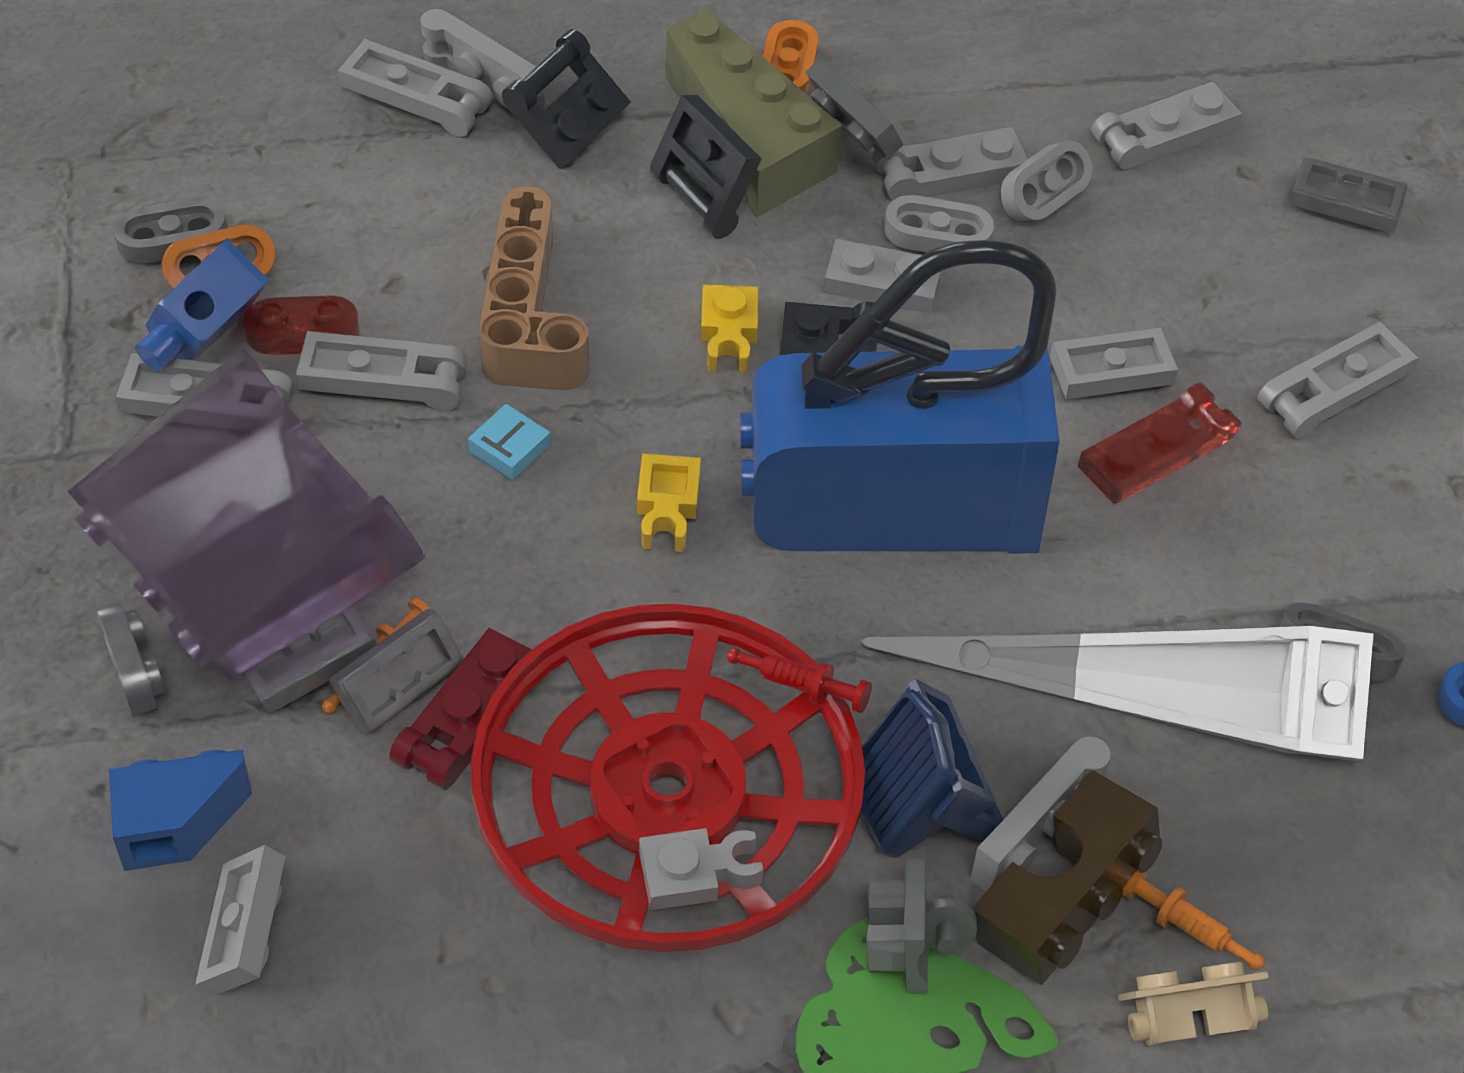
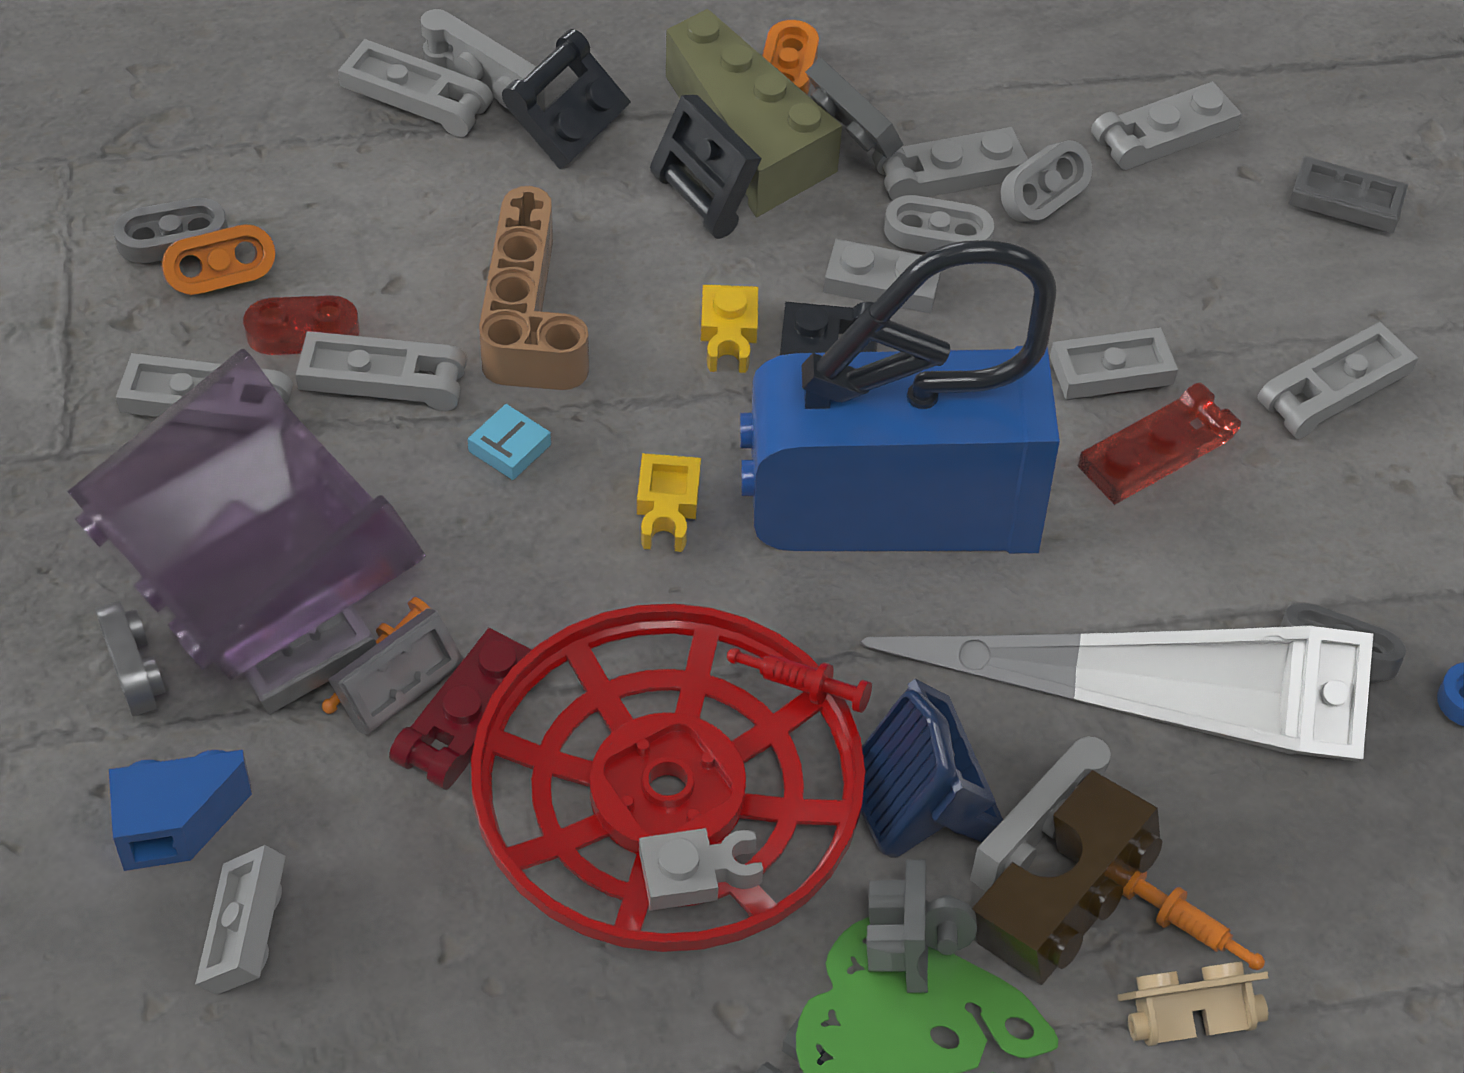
blue torso [135,239,269,372] -> none

